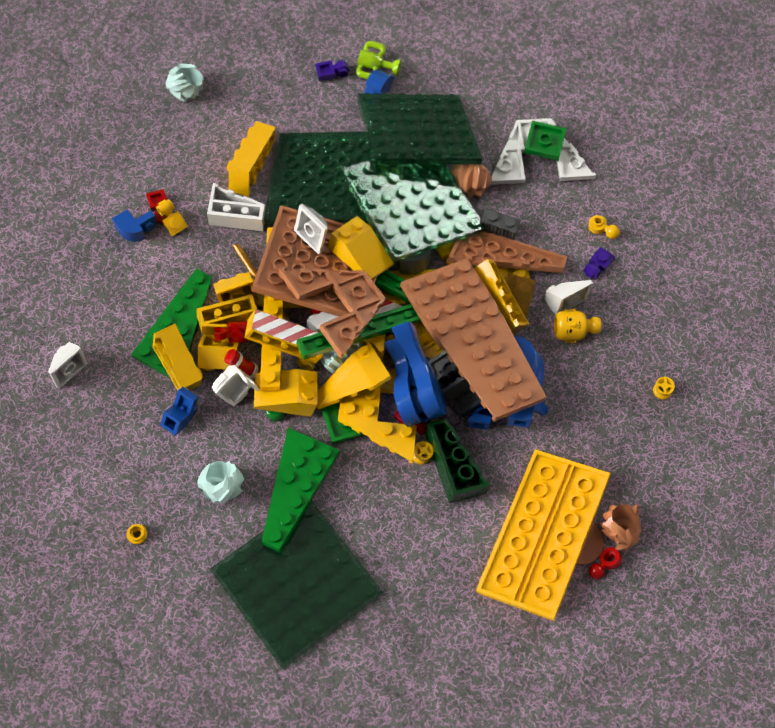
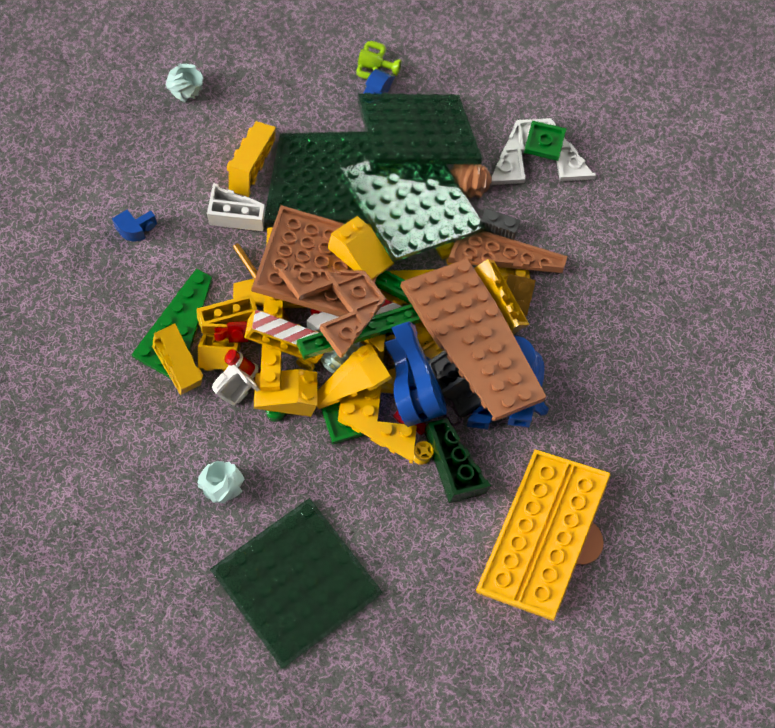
white slope [48,342,88,389] -> none
yellow plate [126,524,147,544] -> none
red plate [146,189,167,224] -> none
yellow plate [156,199,188,236] -> none
blue brick [160,387,199,436] -> none
yellow slope [213,272,258,303] -> none
green wing [262,428,340,553] -> none
white slope [294,204,328,254] -> none
dark purple plate [315,60,350,81] -> none
dark grey brick [400,235,431,274] -> none
white slope [544,280,593,315] -> none
yellow piece [554,309,601,343] -> none
dark purple plate [583,247,615,280] -> none
yellow plate [588,215,620,239] -> none
red plate [589,547,622,580] -> none
nougat hair [599,503,642,553] -> none
yellow wheel [653,377,675,400] -> none

